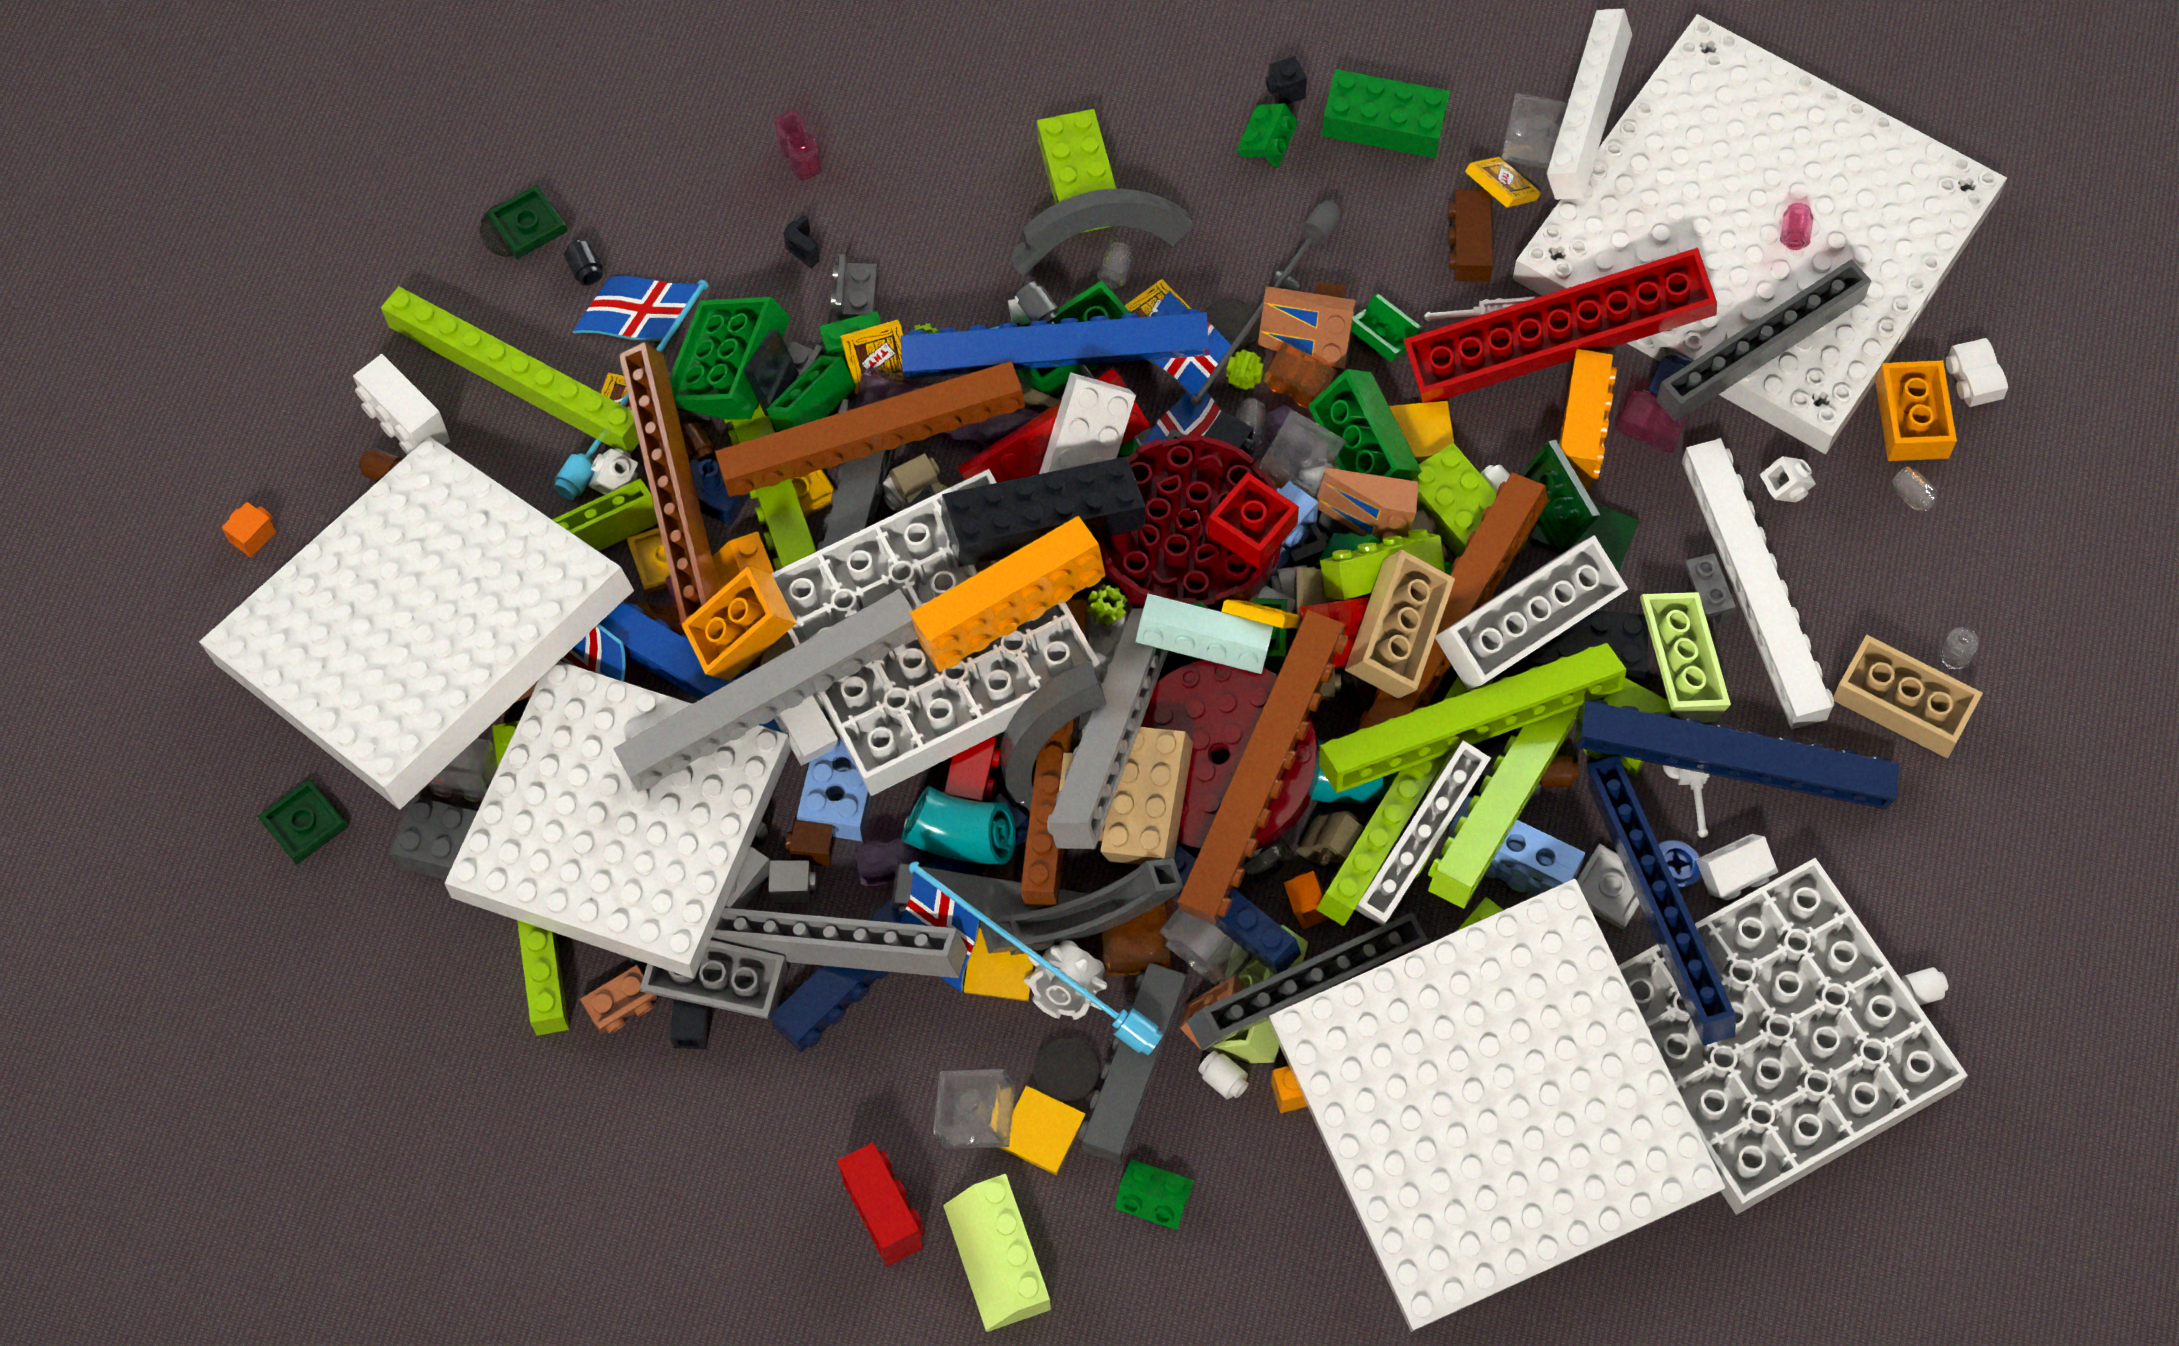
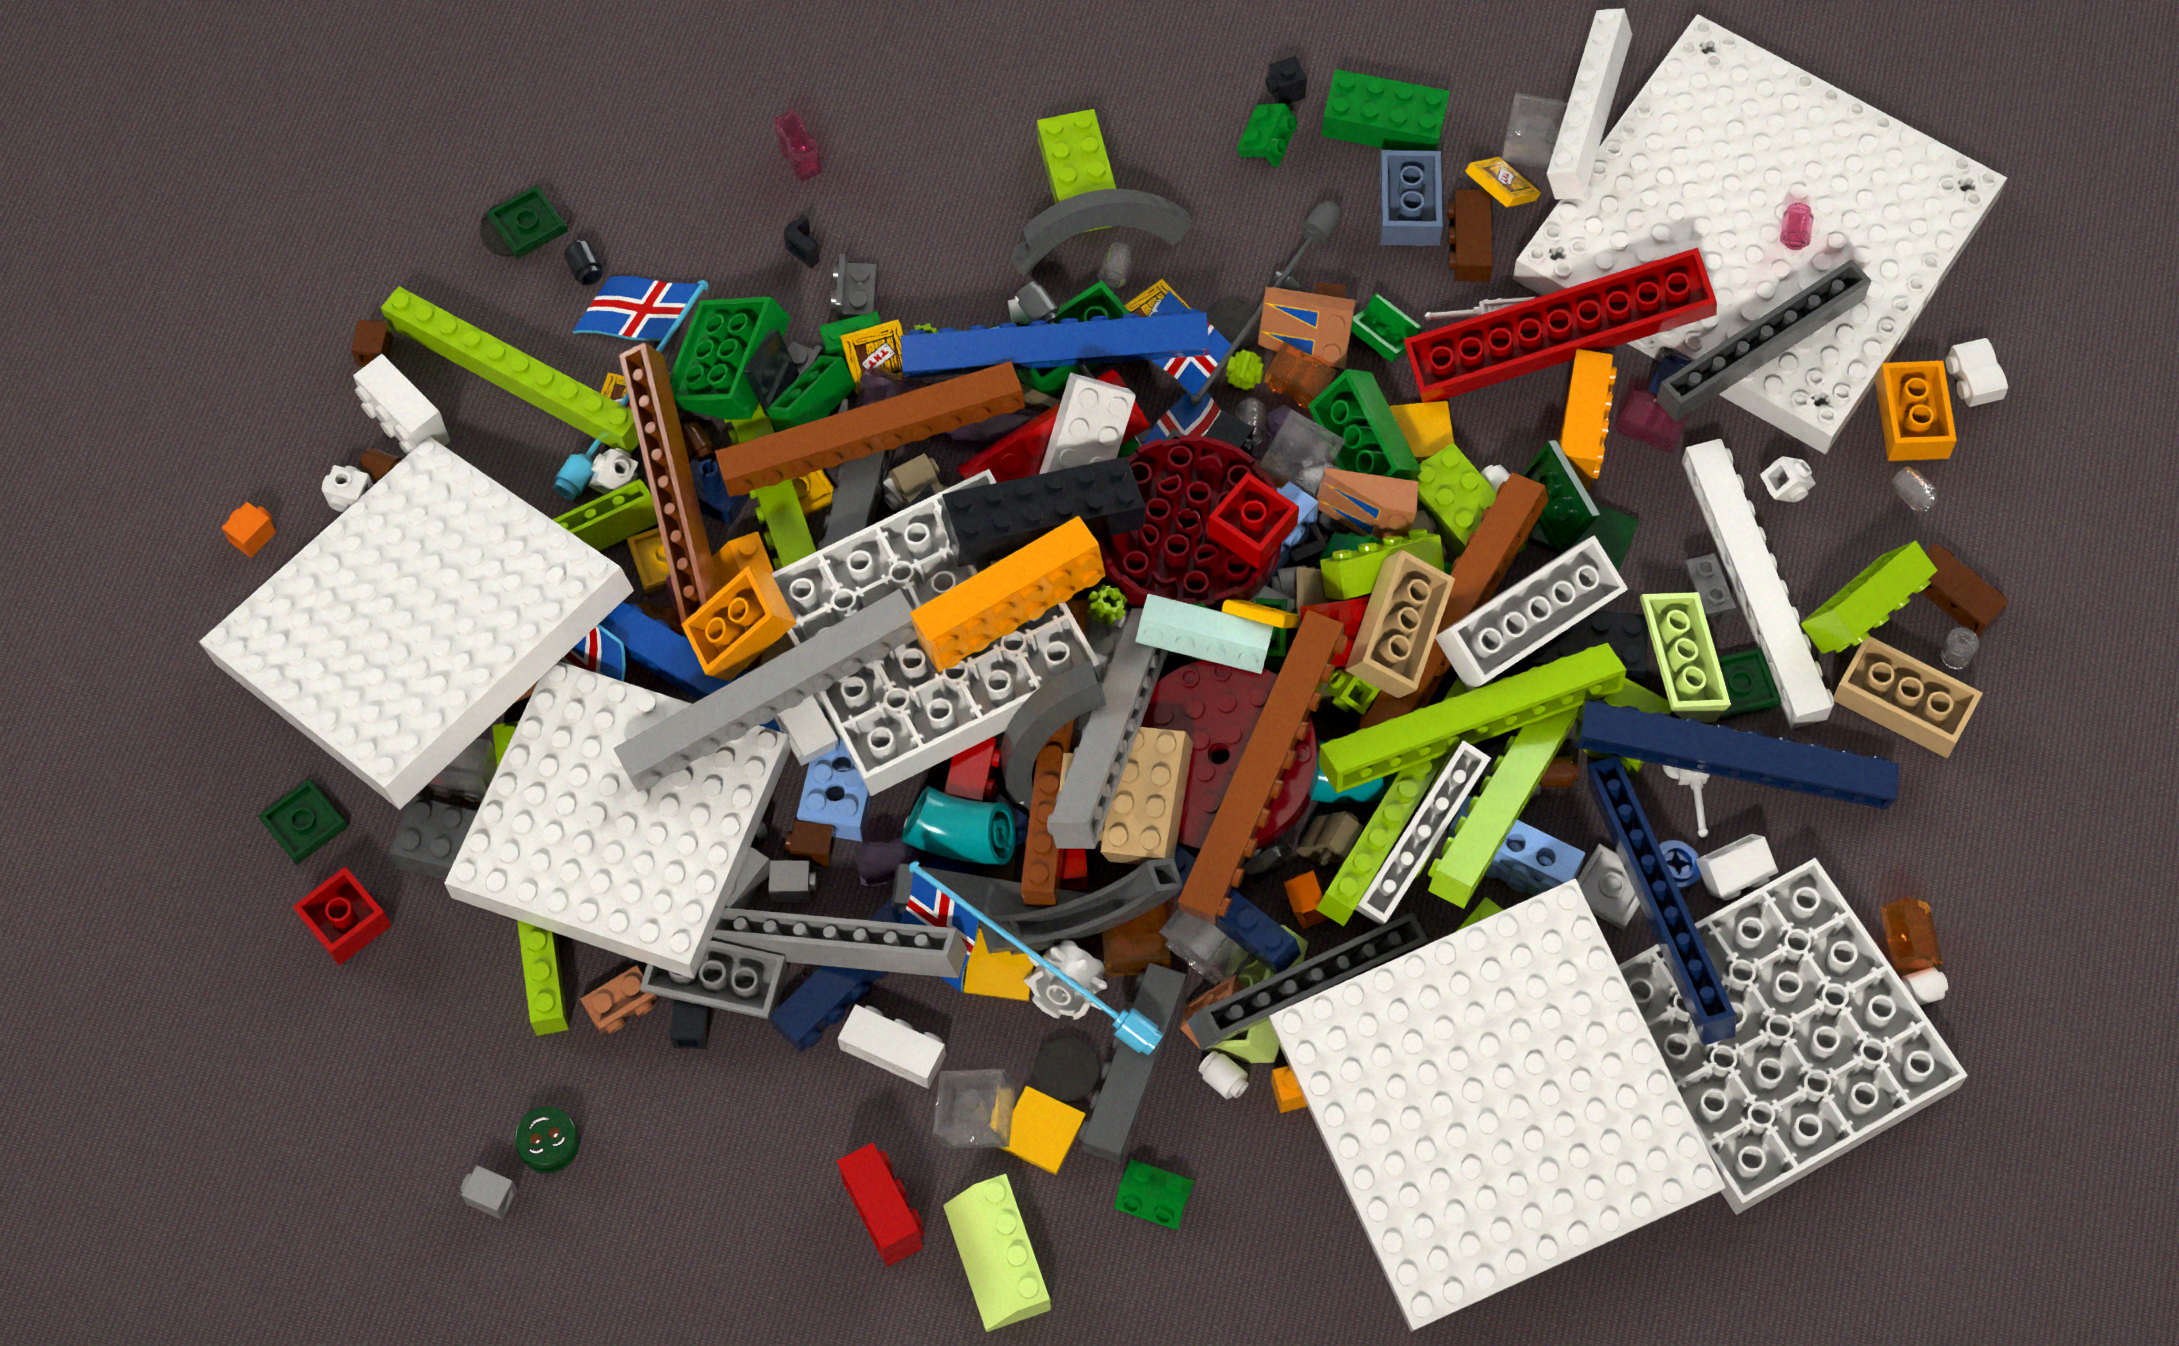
none -> red brick [292,866,391,966]
none -> white brick [322,465,373,512]
none -> reddish brown brick [351,319,394,367]
none -> light grey brick [461,1165,518,1220]
none -> dark green head [514,1107,580,1173]
none -> white brick [838,1004,946,1089]
none -> red brick [1060,848,1088,890]
none -> lime brick [1325,666,1381,715]
none -> sand blue brick [1379,150,1443,246]
none -> dark green tile [1717,647,1782,721]
none -> lime brick [1801,540,1938,654]
none -> clear orange brick [1880,896,1943,974]
none -> reddish brown brick [1920,542,2009,639]

